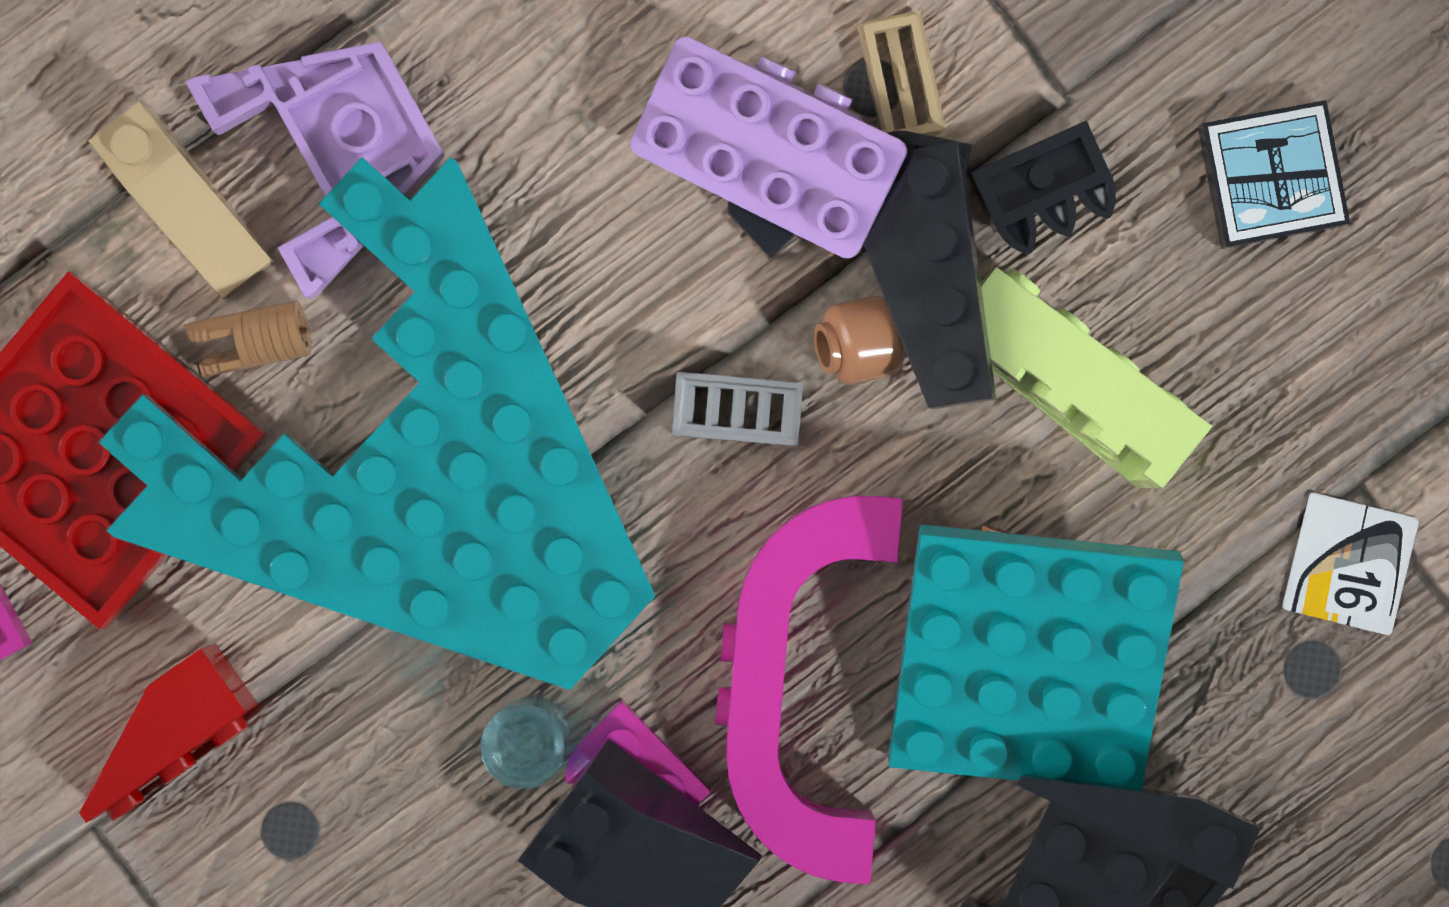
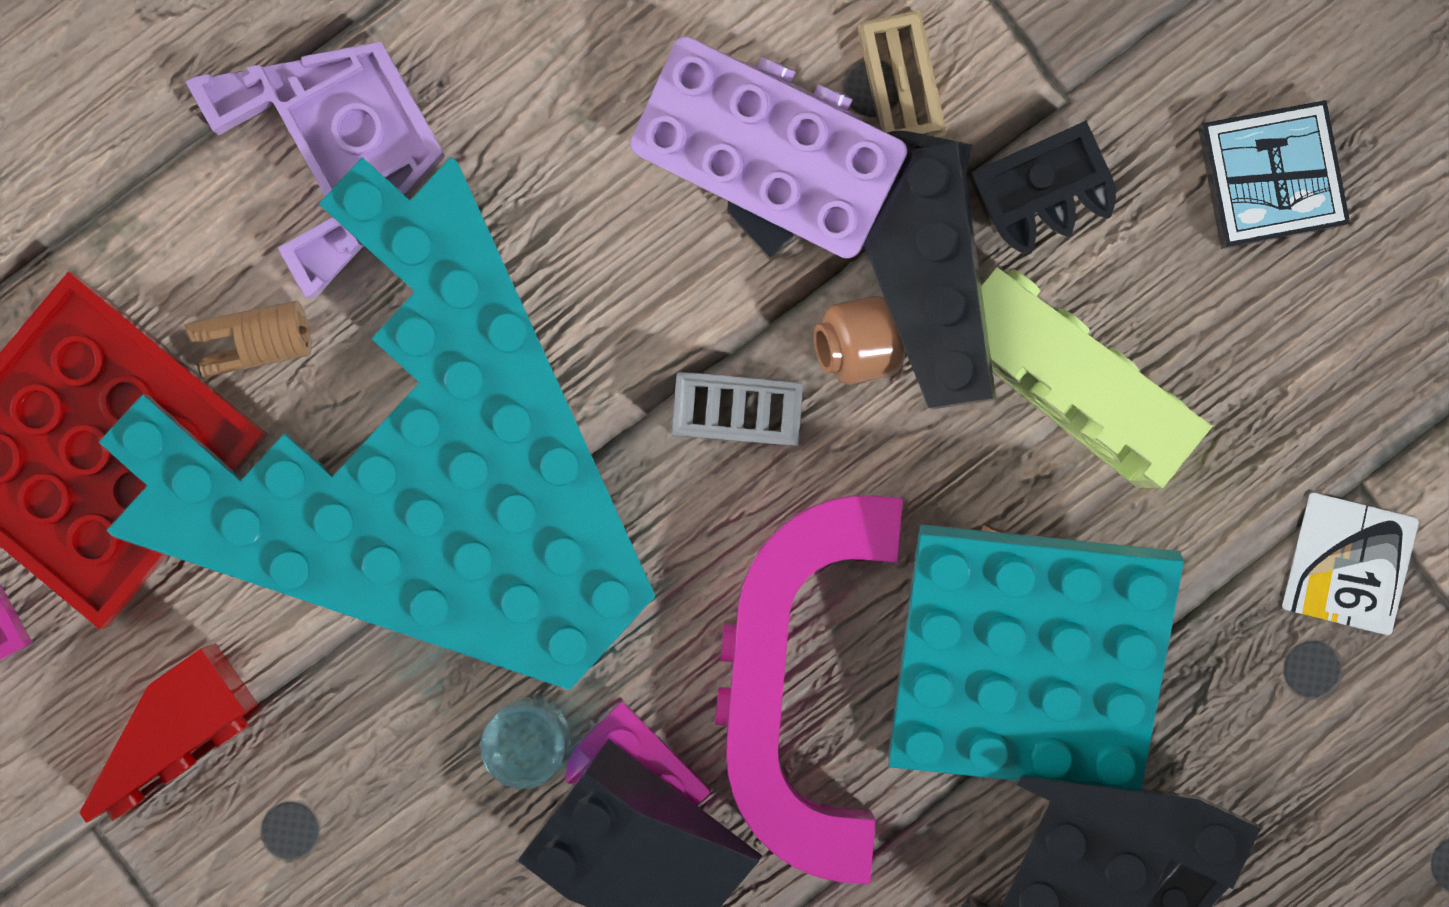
tan slope [88,101,274,300] -> none

